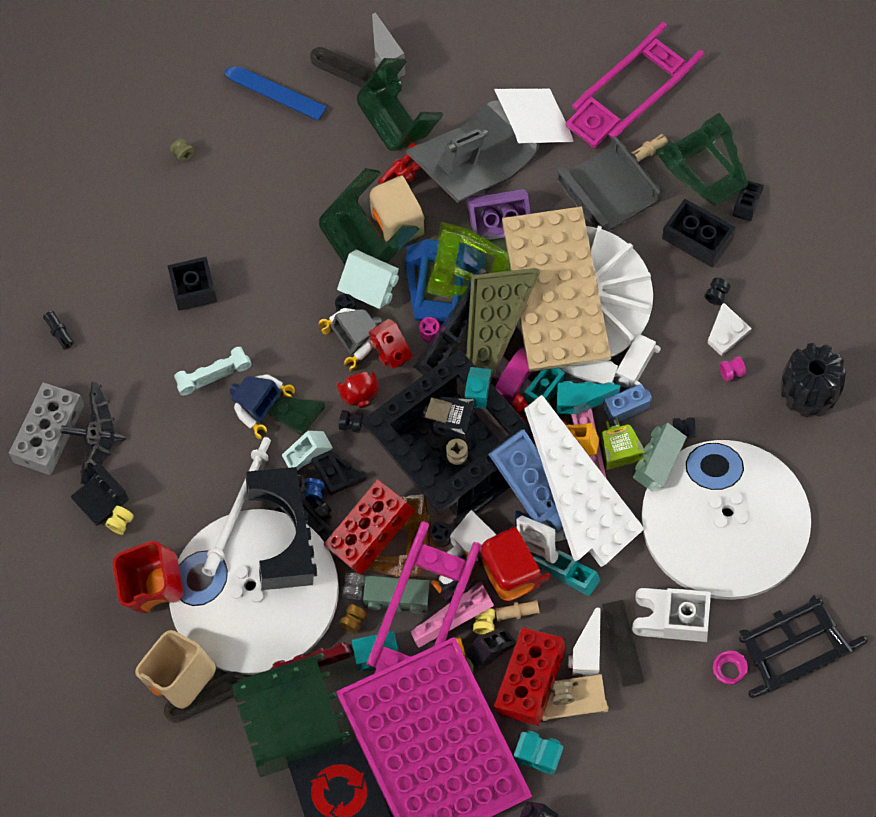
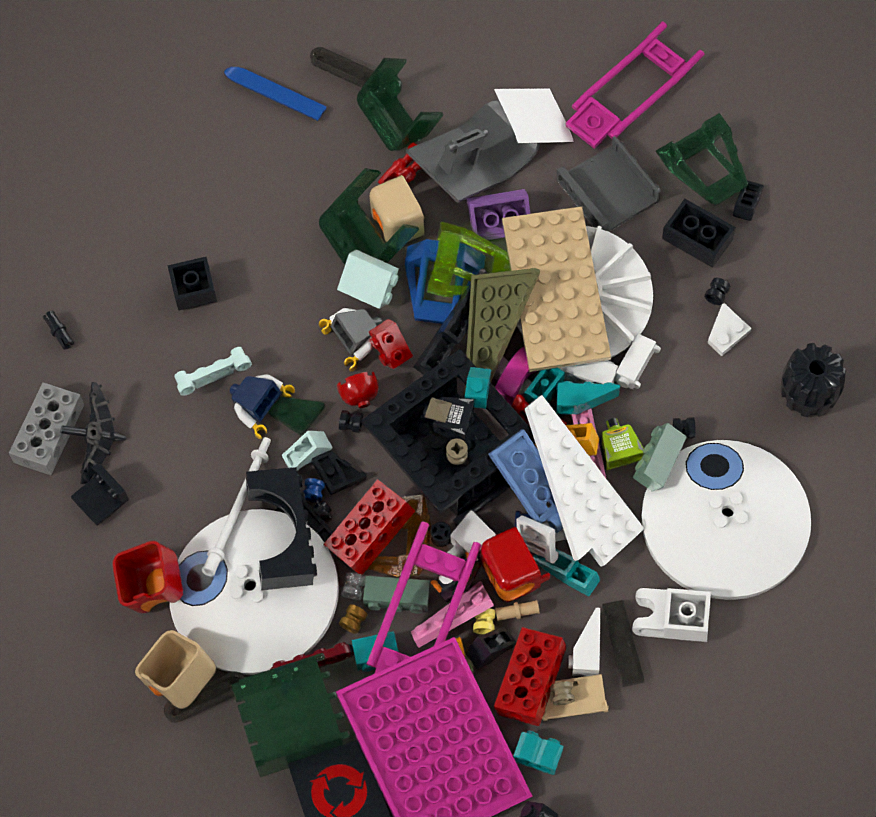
light yellow wheel [105,506,134,535] -> none
olive wheel [170,138,195,163] -> none
black wheel [335,294,356,313] -> none
light grey slope [372,12,406,85] -> none
dark pink wheel [419,317,439,342] -> none
medium blue brick [603,384,652,422] -> none
tan pin [630,134,668,163] -> none
dark pink piece [713,650,748,684] -> none
dark pink wheel [719,356,746,382] -> none
black piece [739,595,868,698] -> none

